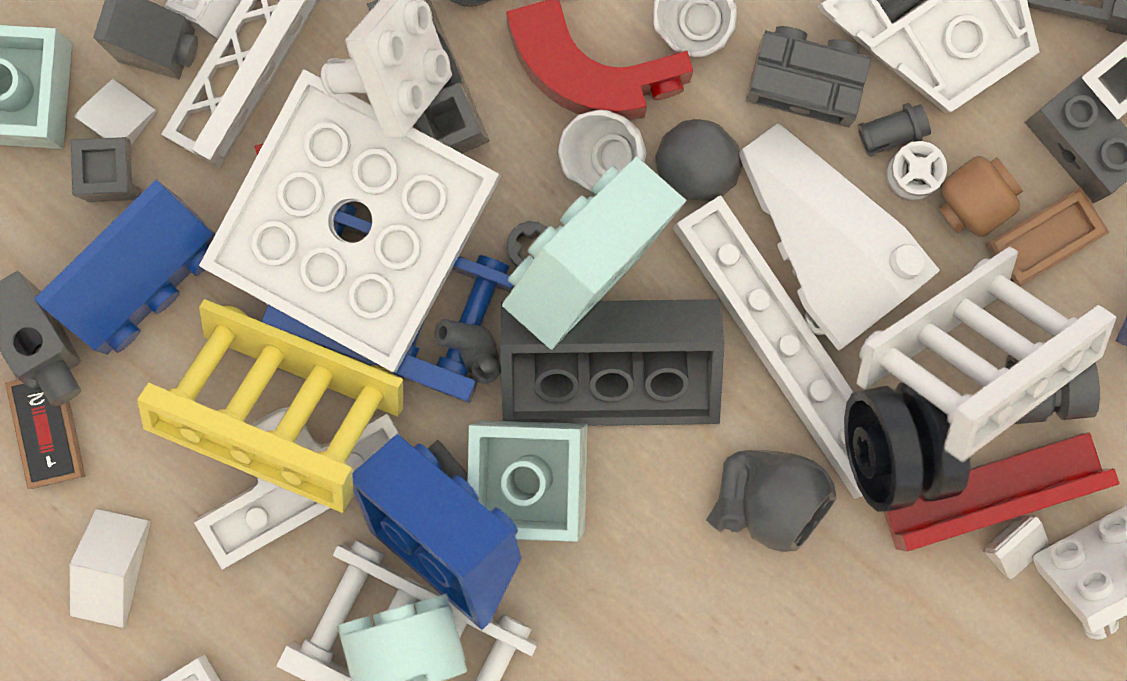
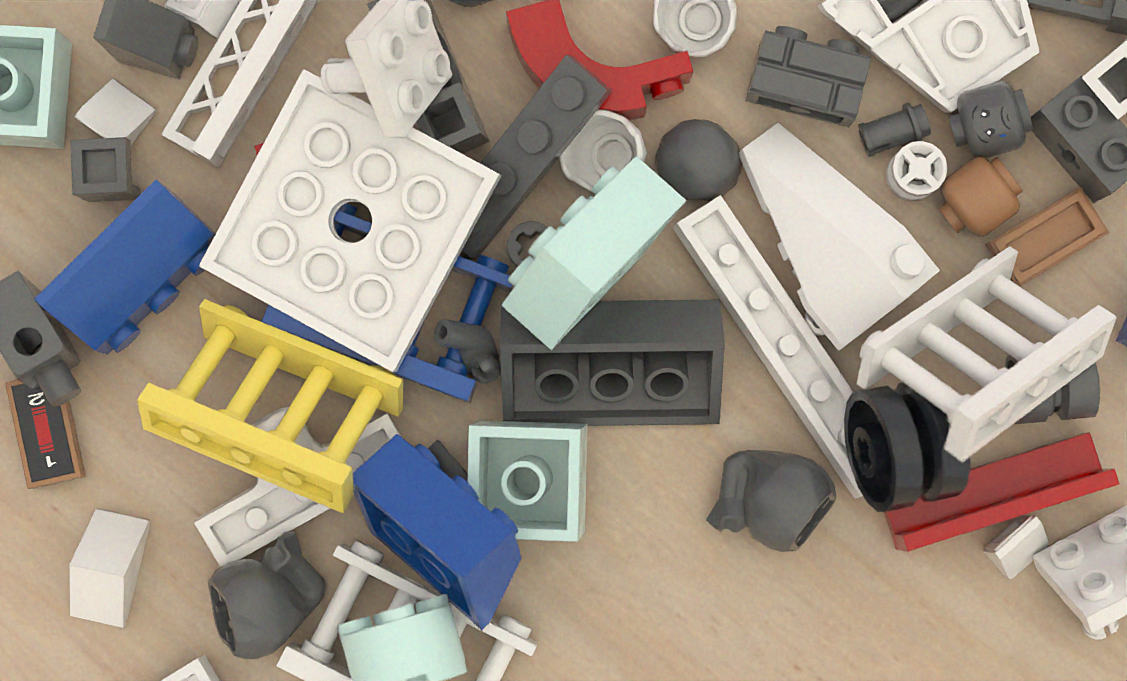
none -> dark grey piece [208,532,325,659]
none -> dark grey plate [462,55,613,259]
none -> dark grey head [948,81,1033,158]

